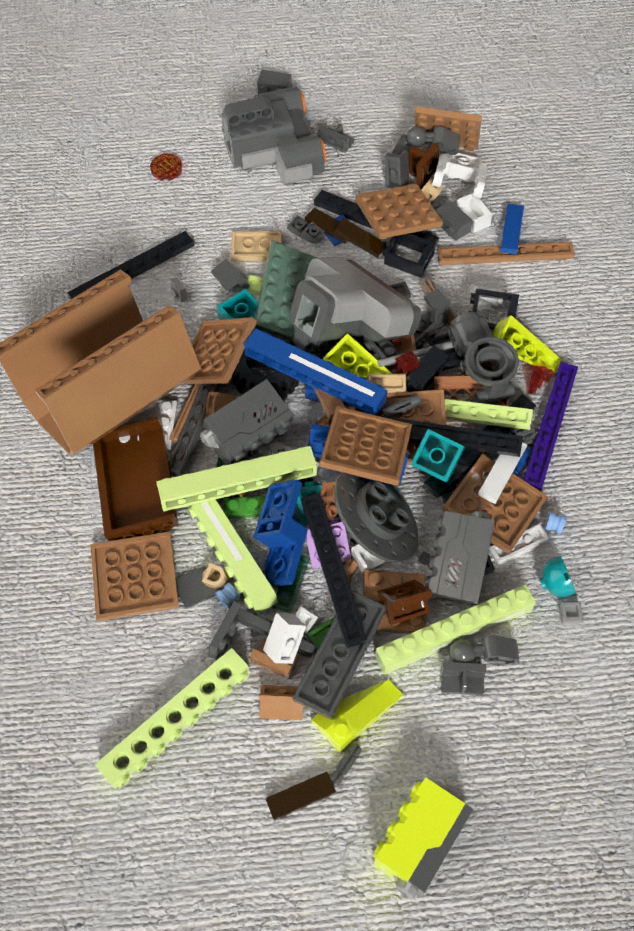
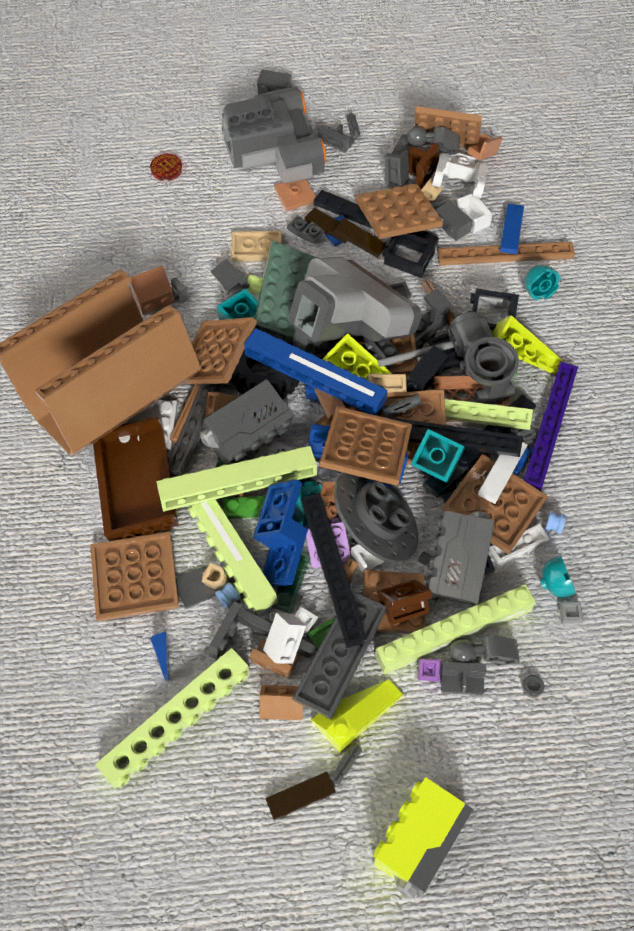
black plate [67,231,195,299] -> none
clear red bracket [395,350,420,374] -> none
clear red bracket [528,366,553,395] -> none
none -> nougat slope [130,266,175,315]
none -> blue slope [150,632,170,681]
none -> nougat plate [274,179,316,211]
none -> dark grey axle [346,113,361,140]
none -> medium lavender tile [418,658,441,682]
none -> nougat panel [467,133,503,161]
none -> dark grey tile [522,675,545,698]
none -> teal cylinder [525,265,561,300]

